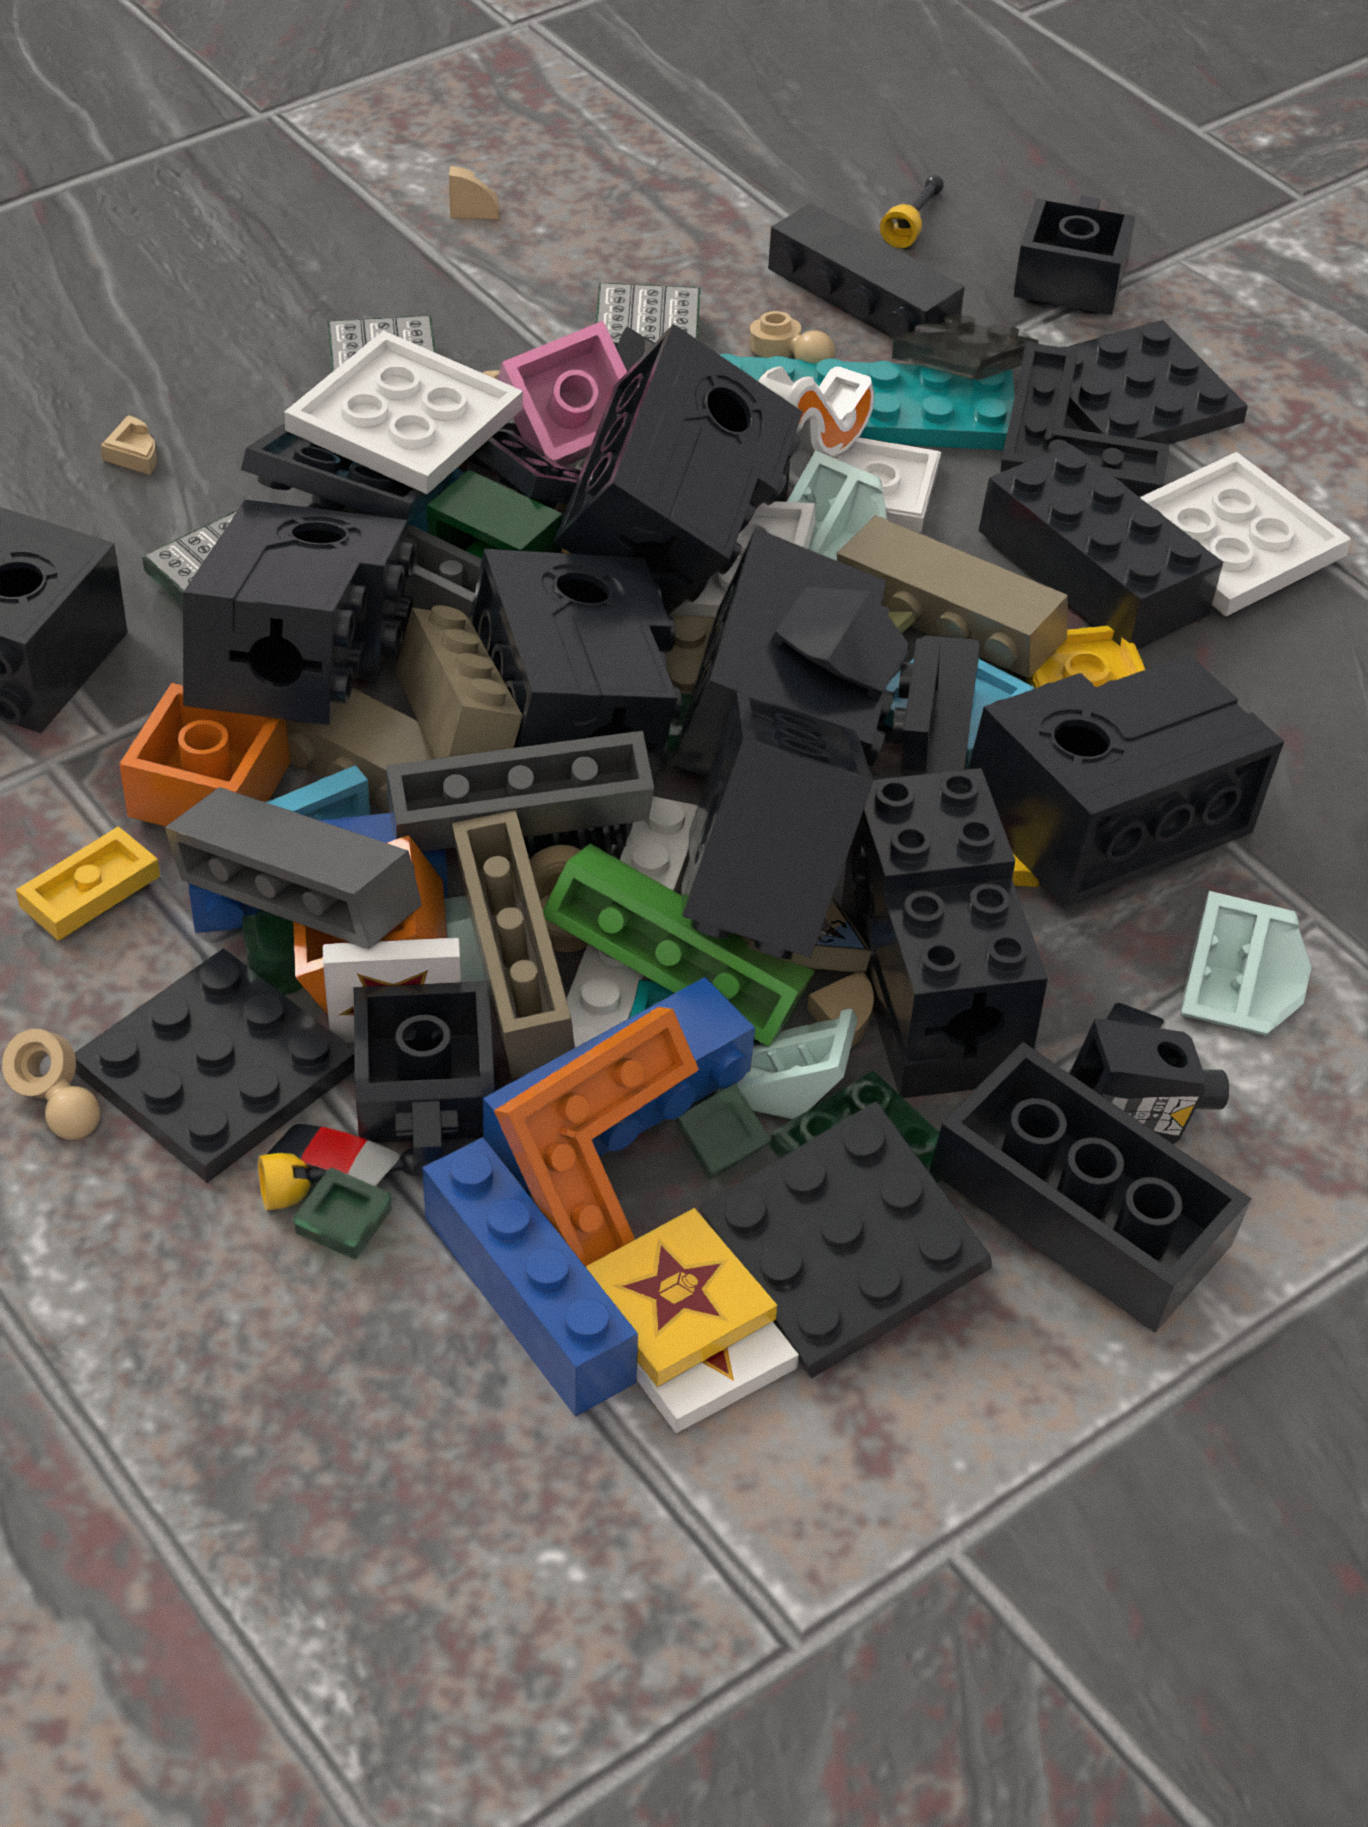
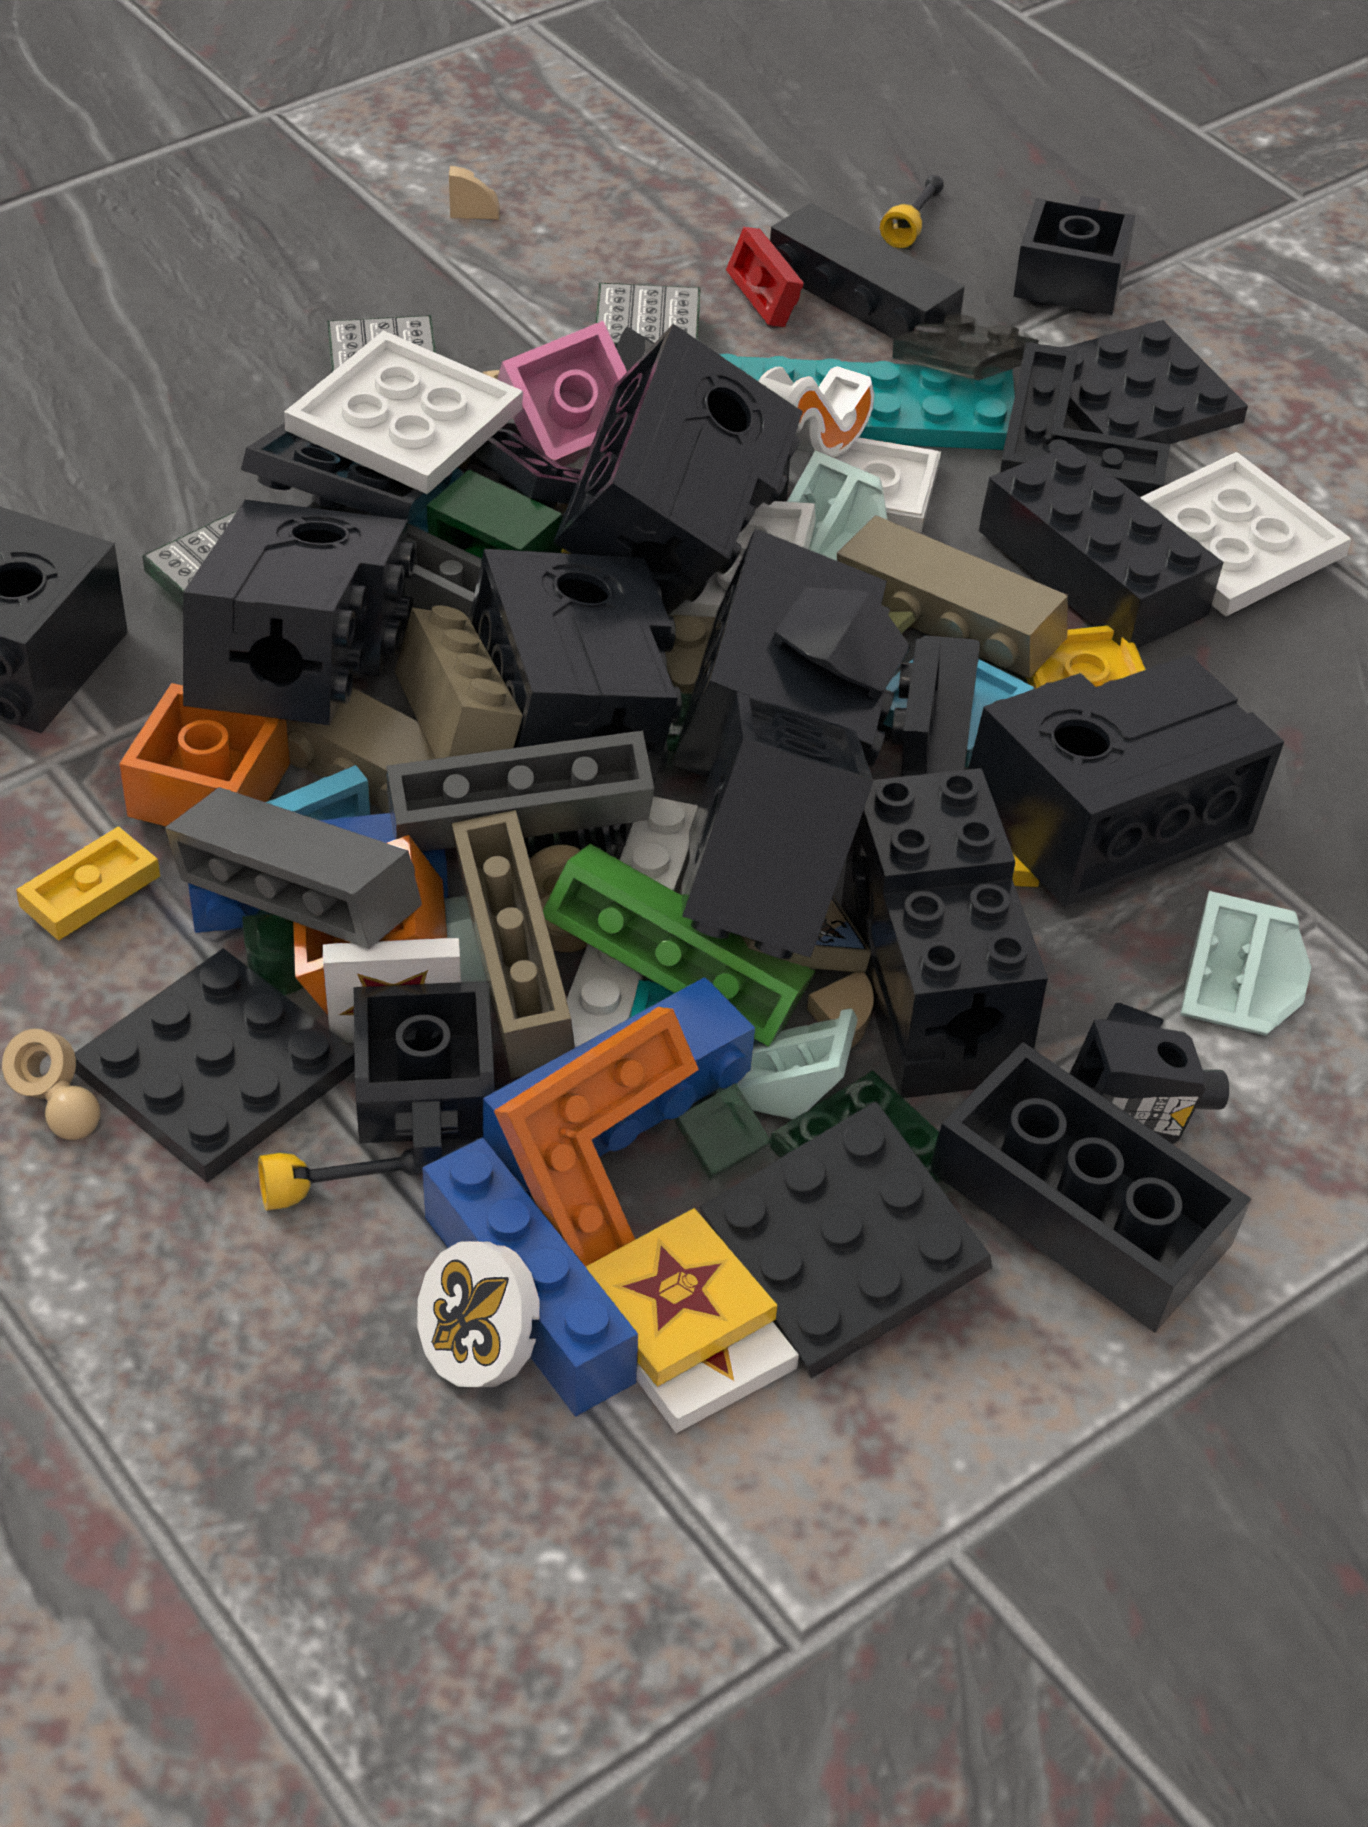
tan tile [101,415,158,475] -> none
sticker [266,1124,400,1189] -> none
clear green plate [294,1167,392,1260] -> none
tan plate [750,311,835,363] -> none
none -> white tile [417,1242,539,1387]
none -> red plate [726,227,804,327]

